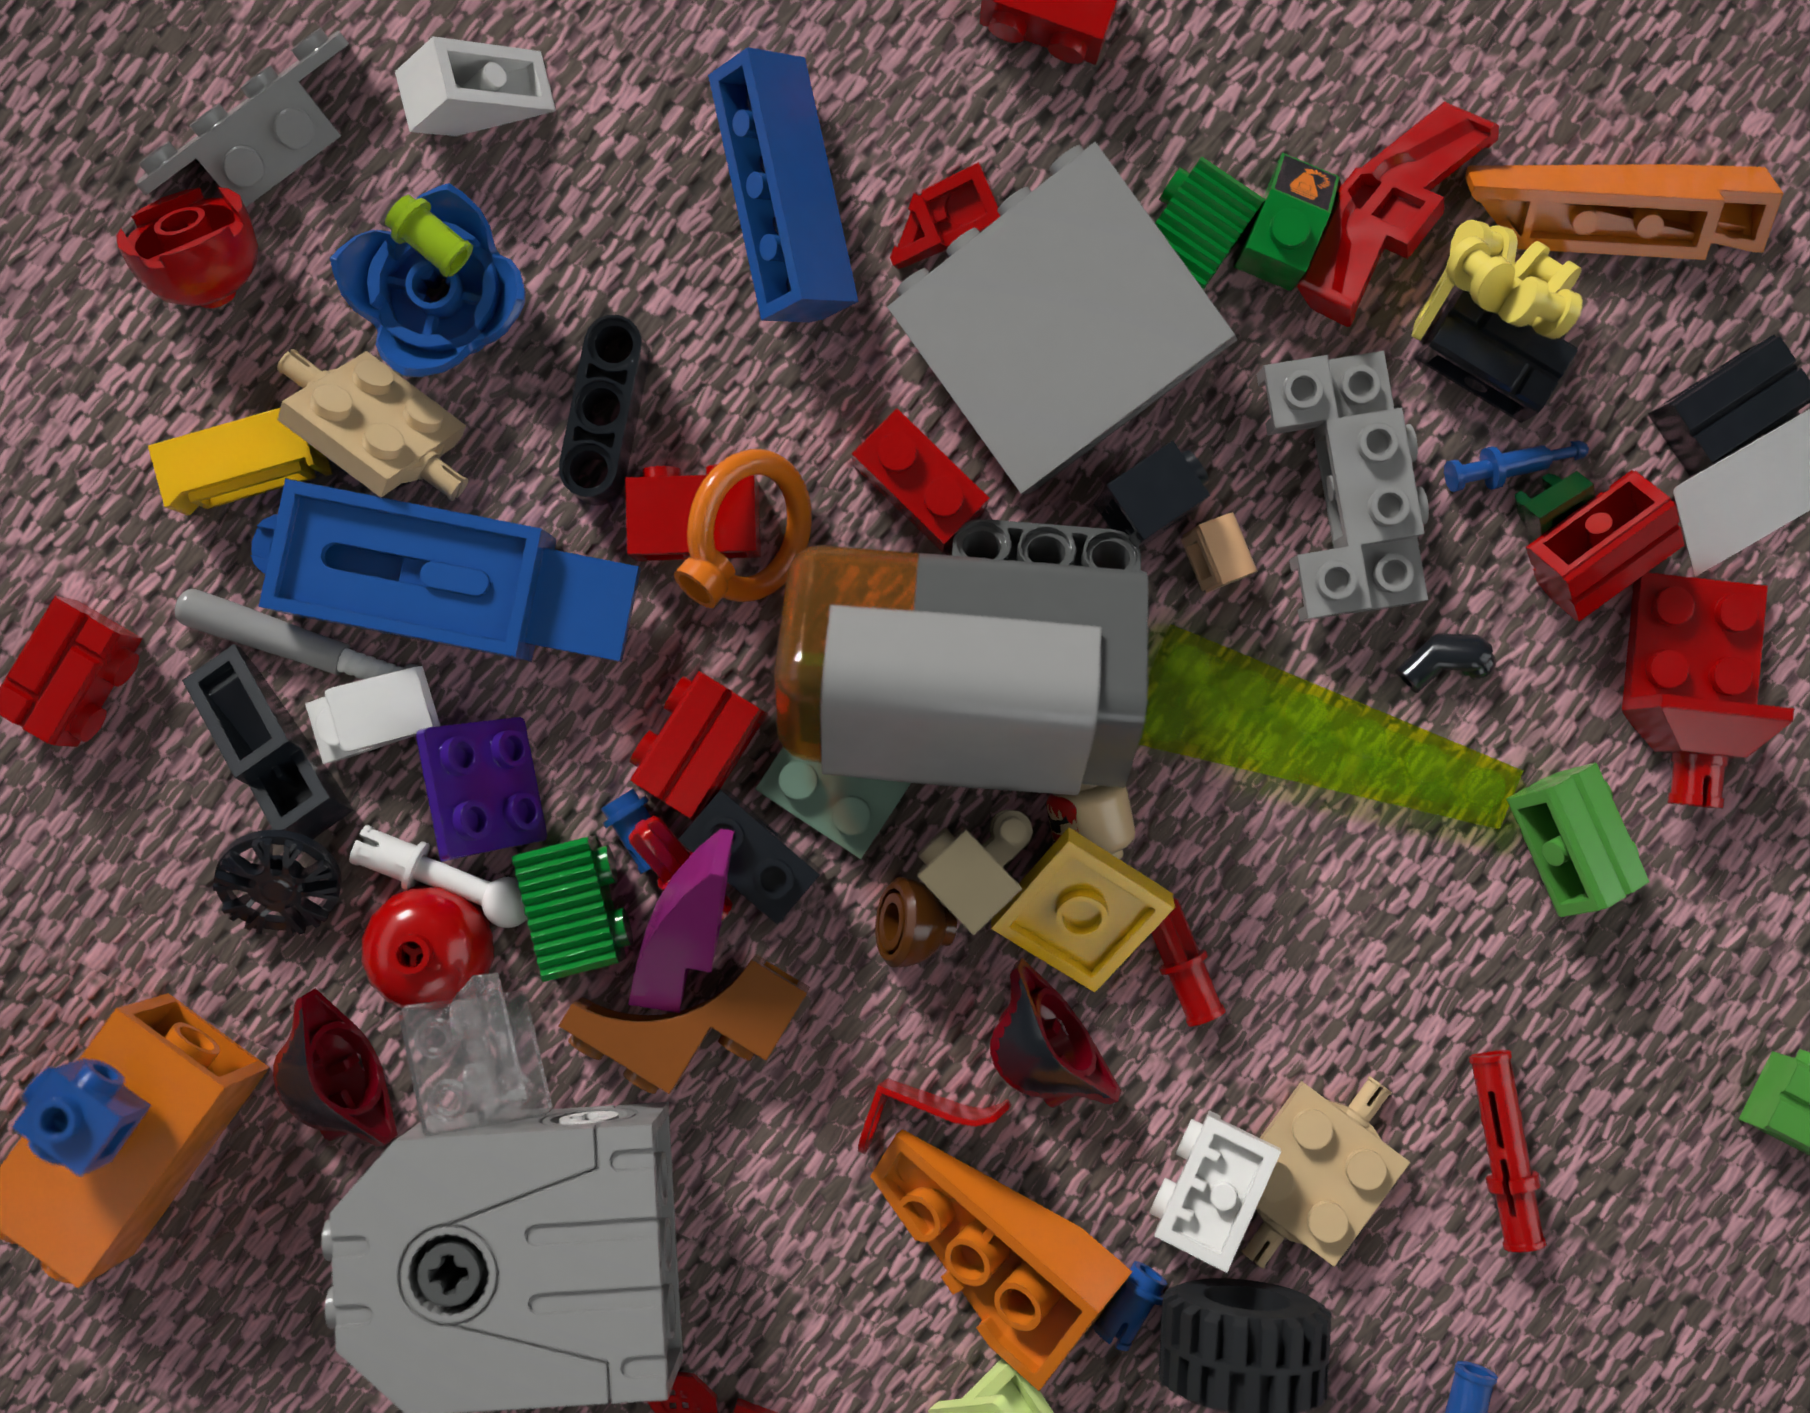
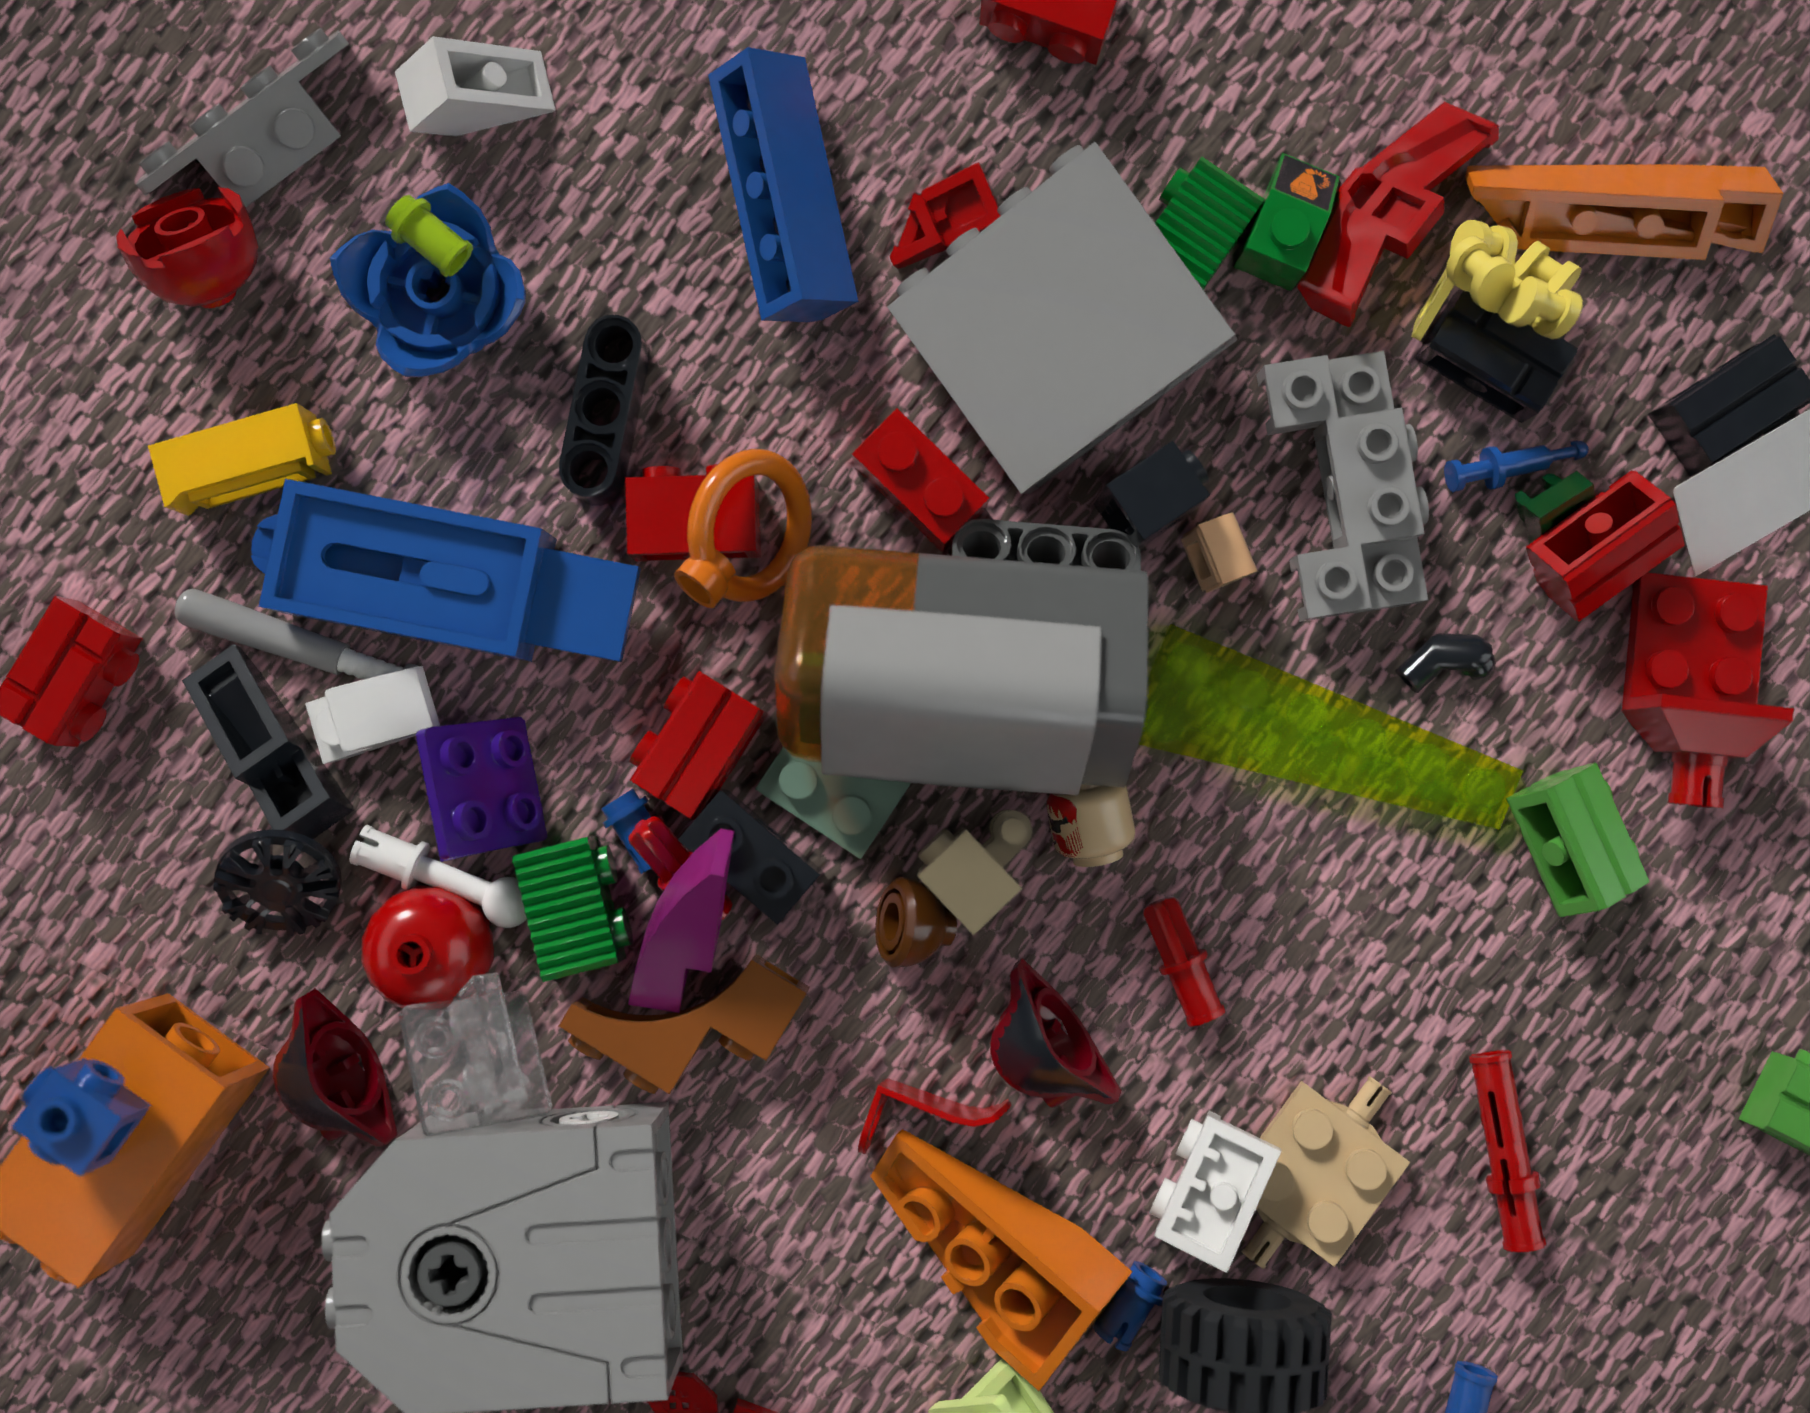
tan plate [277,349,468,501] -> none
yellow plate [991,827,1175,993] -> none

